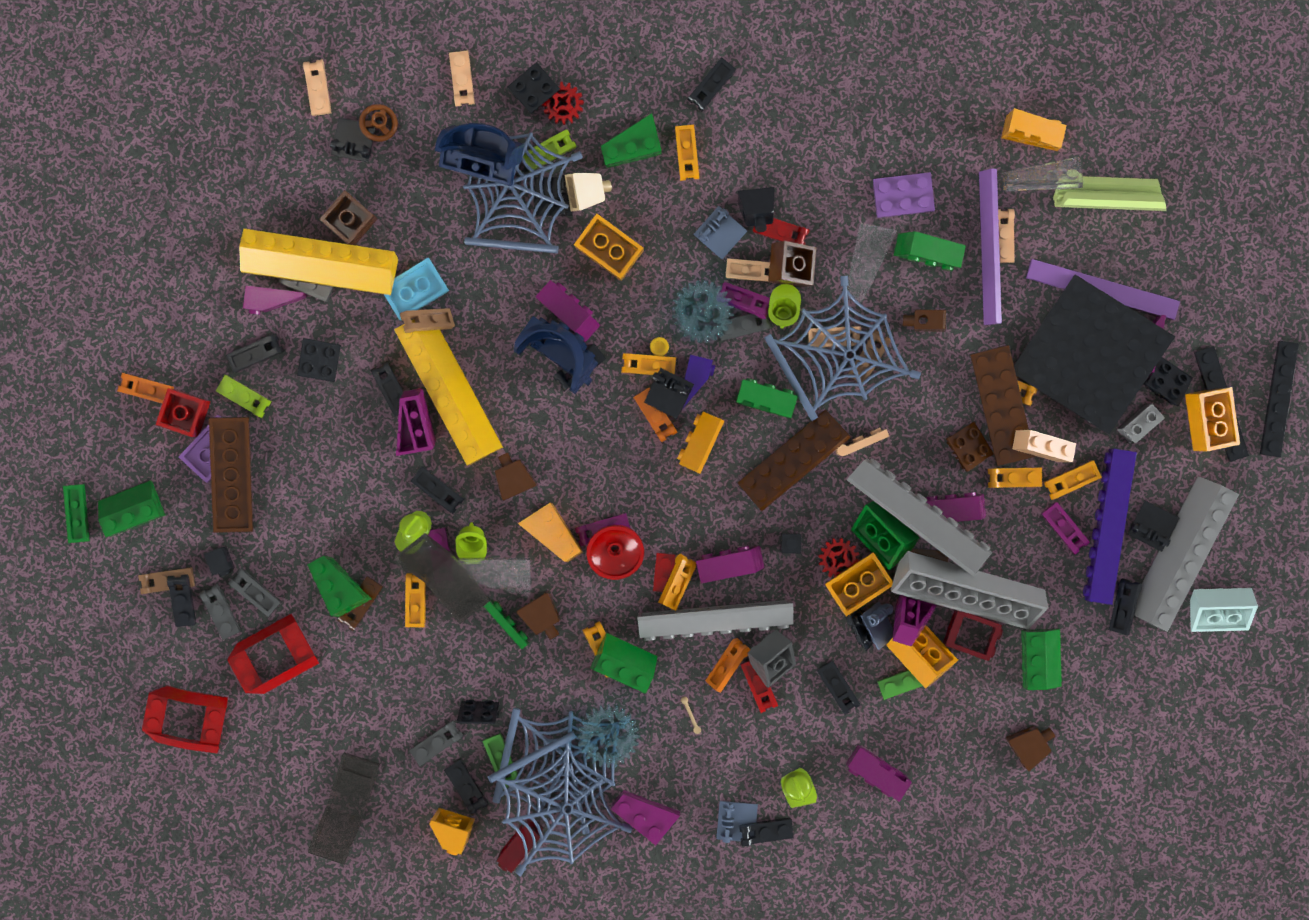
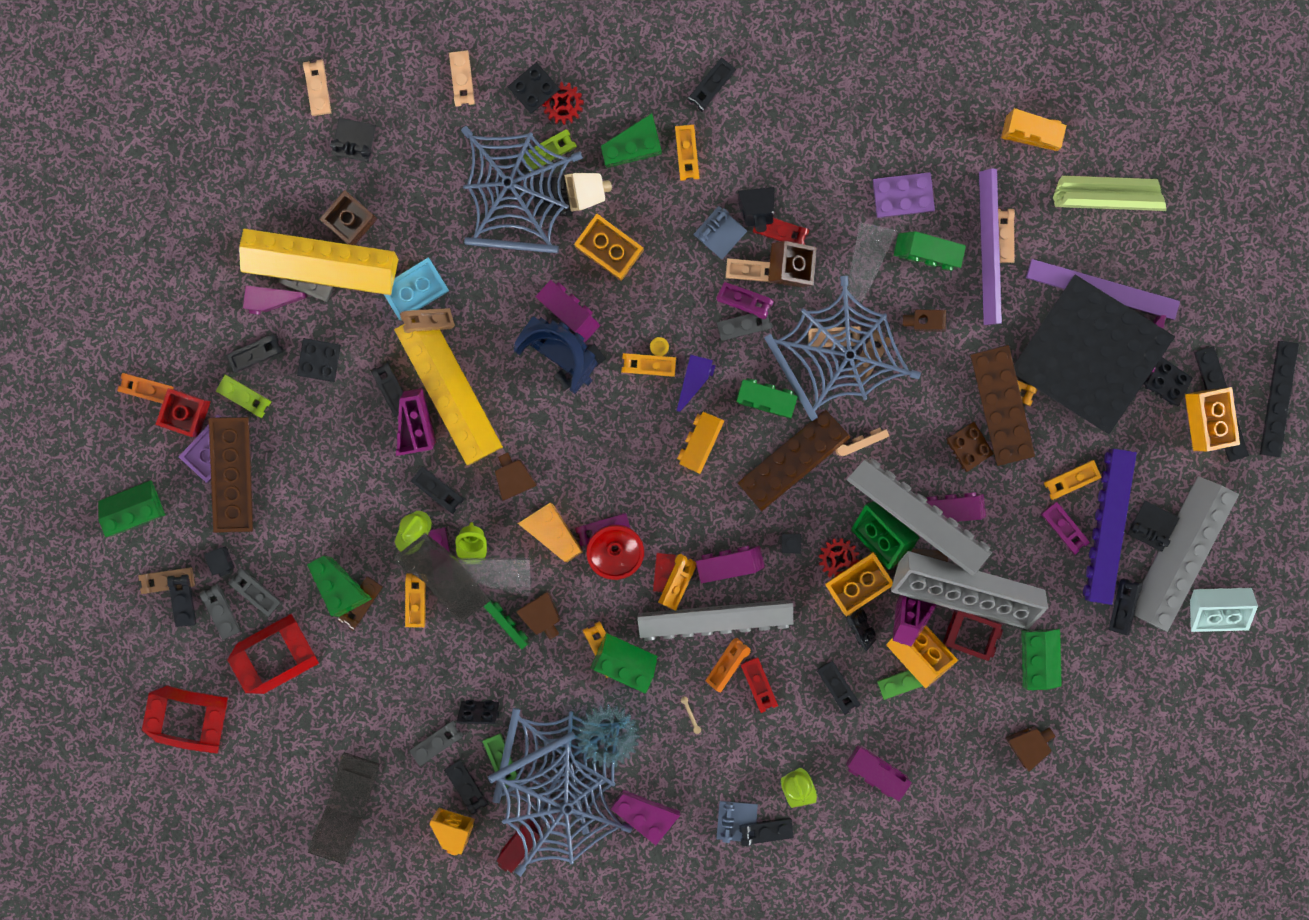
green plate [63,484,90,543] -> none
dark orange piece [359,104,398,142] -> none
dark blue piece [435,123,524,186] -> none
orange plate [633,387,678,442] -> none
black hinge [644,368,694,419] -> none
clear light blue gear [672,280,734,343] -> none
dark grey slope [748,630,796,688] -> none
lime piece [768,284,801,329] -> none
sand blue hinge [860,602,894,650] -> none
light orange plate [988,468,1042,488] -> none
clear wing [1002,156,1083,191] -> none
light nougat brick [1012,430,1076,462] -> none
light grey hinge [1117,404,1164,444] -> none

